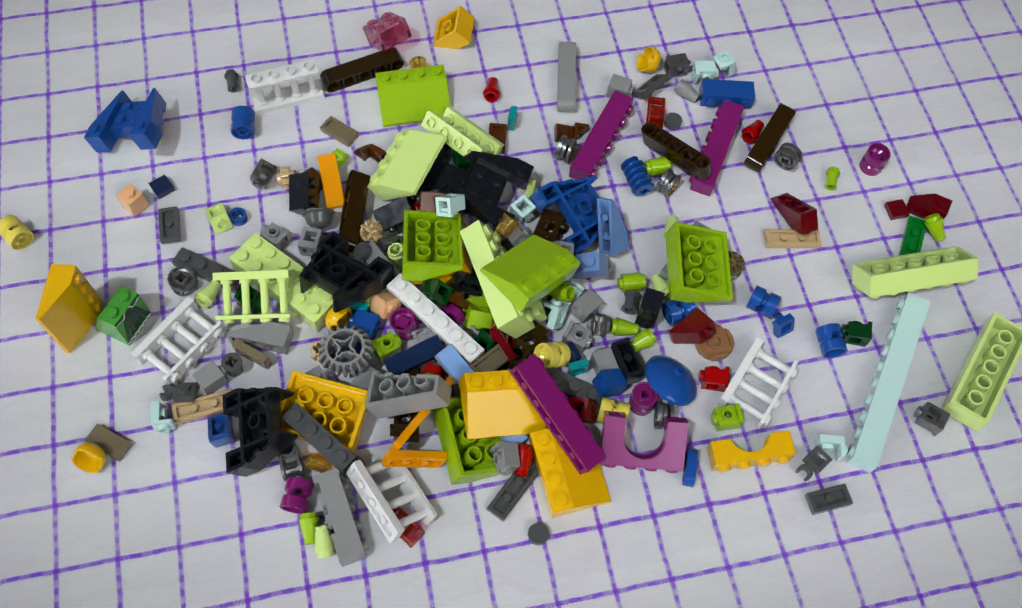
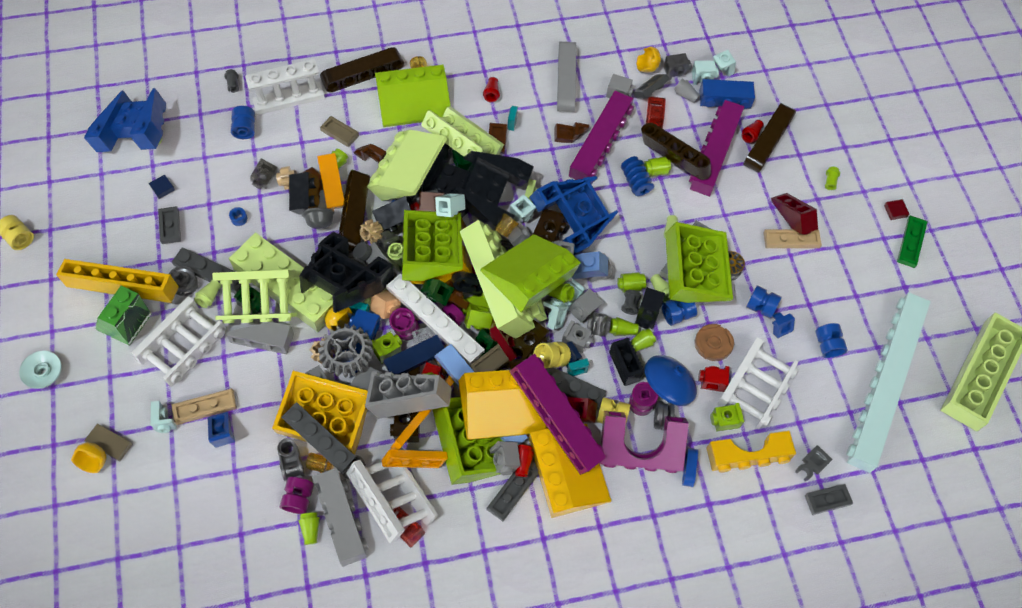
yellow slope [35,264,104,353] -> none
light nougat brick [116,184,149,217] -> none
dark grey plate [159,382,199,403] -> none
light grey brick [193,361,228,395] -> none
yellowish green bracket [205,203,233,234] -> none
dark grey bush [221,353,243,377] -> none
black wedge [222,387,298,477] -> none
dark tan tile [232,338,272,369] -> none
light grey brick [260,222,292,251] -> none
light grey brick [298,227,324,257] -> none
yellowish green cone [314,524,335,558] -> none
clear pink brick [363,12,412,52] -> none
yellow slope [433,6,475,49] -> none
dark grey tile [528,523,549,545] -> none
flat silver wheel [554,135,577,163] -> none
light grey brick [590,347,619,375] -> none
blue brick [592,368,628,398] -> none
medium blue slope [597,197,628,256] -> none
flat silver wheel [655,168,682,197] -> none
dark grey tile [664,113,682,130] -> none
dark red slope [668,308,716,344] -> none
flat silver wheel [774,143,803,171] -> none
light aqua bracket [814,434,848,461] -> none
dark green brick [841,321,872,347] -> none
yellowish green brick [852,246,979,298] -> none
magenta wheel [859,143,891,176] -> none
dark red slope [906,193,953,220] -> none
flat silver brick [914,402,951,436] -> none
lime cone [924,213,946,242] -> none
none -> light aqua dish [19,351,62,389]
none -> yellow brick [56,259,179,303]

